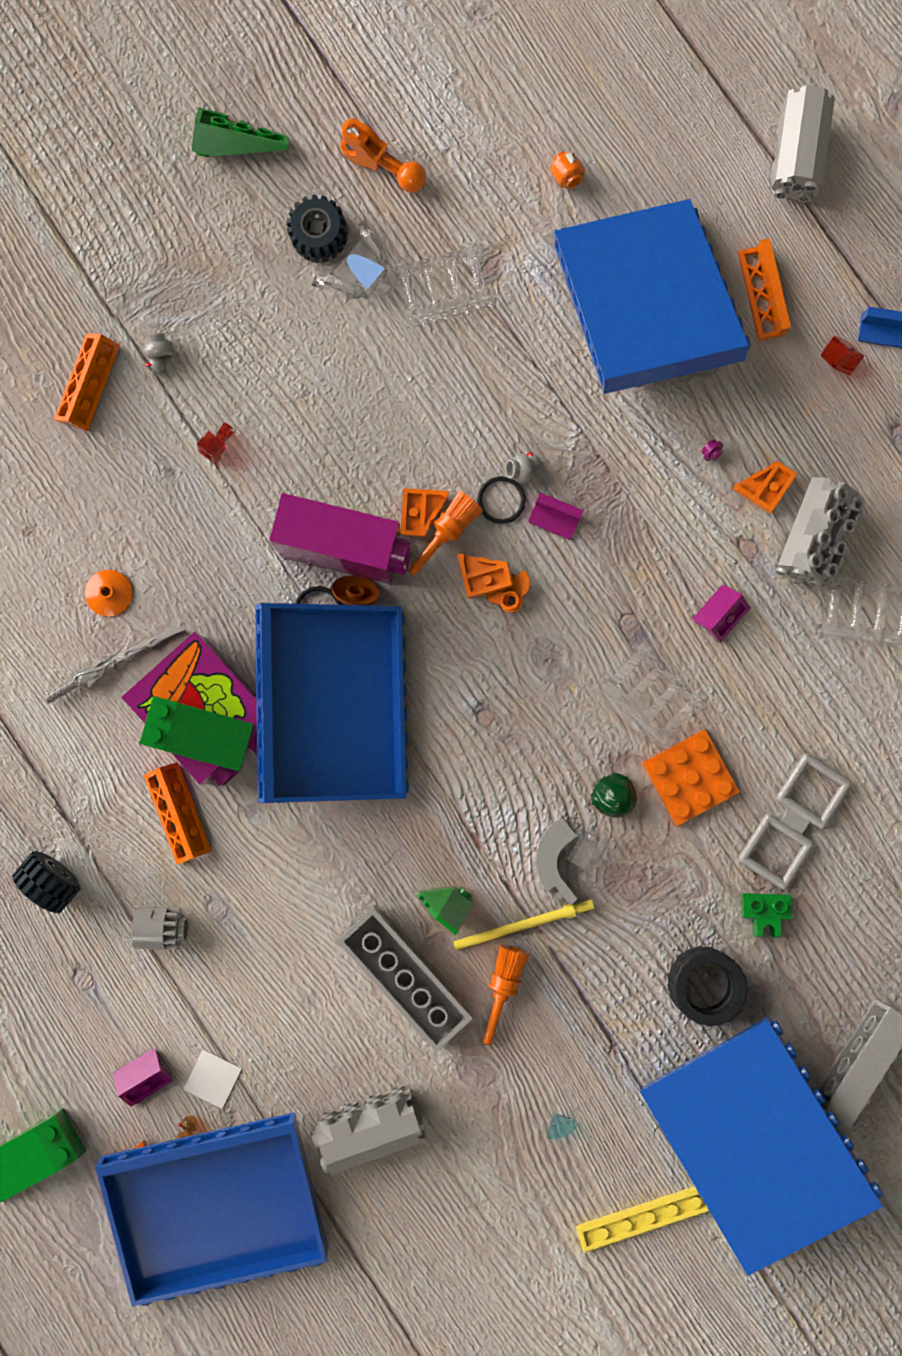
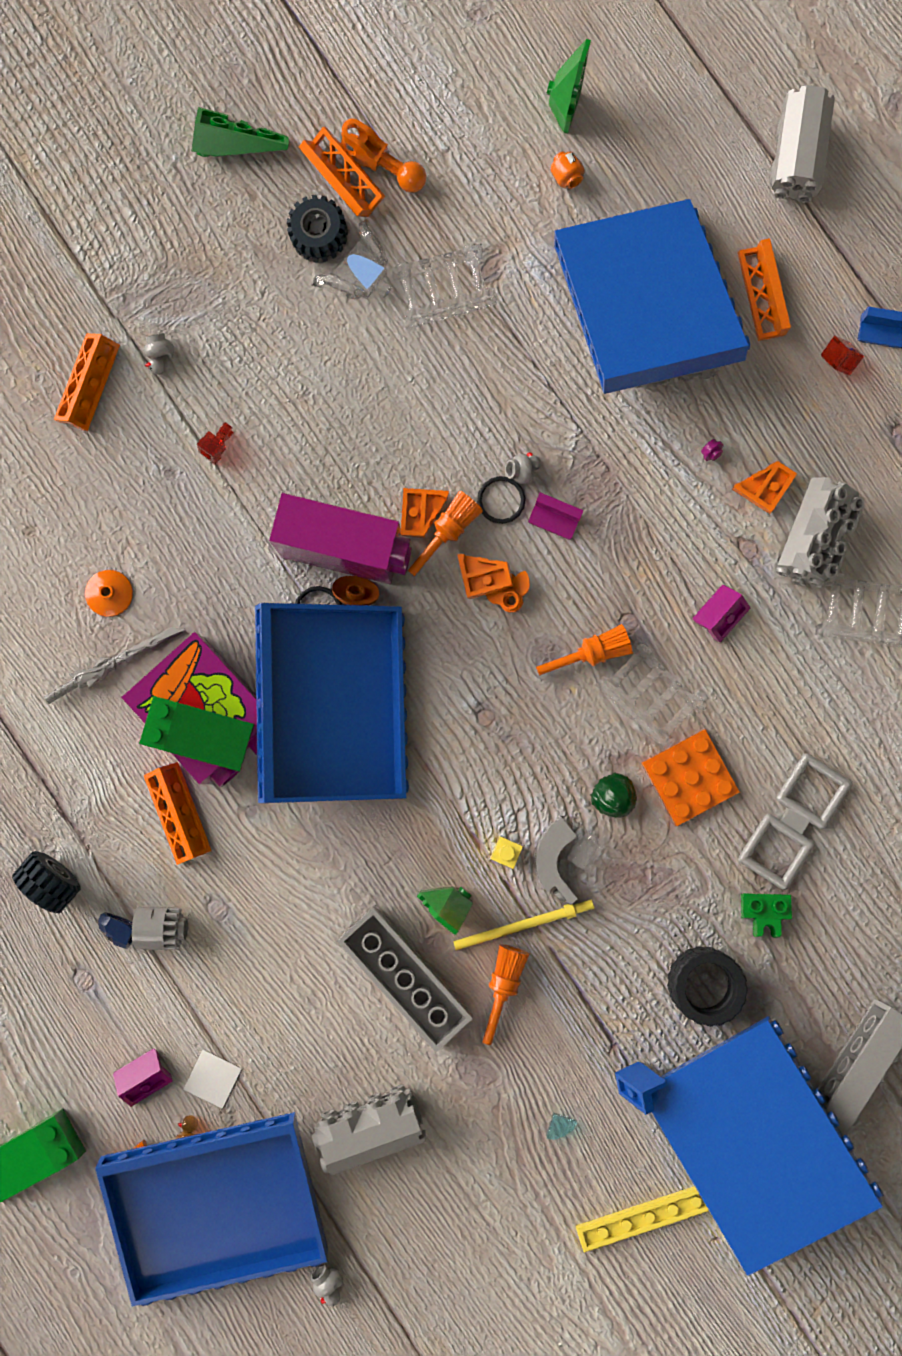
none -> dark blue rock [98,912,133,949]
none -> orange fence [299,127,385,217]
none -> light grey animal [310,1264,343,1306]
none -> light yellow brick [490,835,523,869]
none -> orange piece [536,624,633,676]
none -> green wedge [546,39,591,134]
none -> blue panel [615,1062,667,1115]

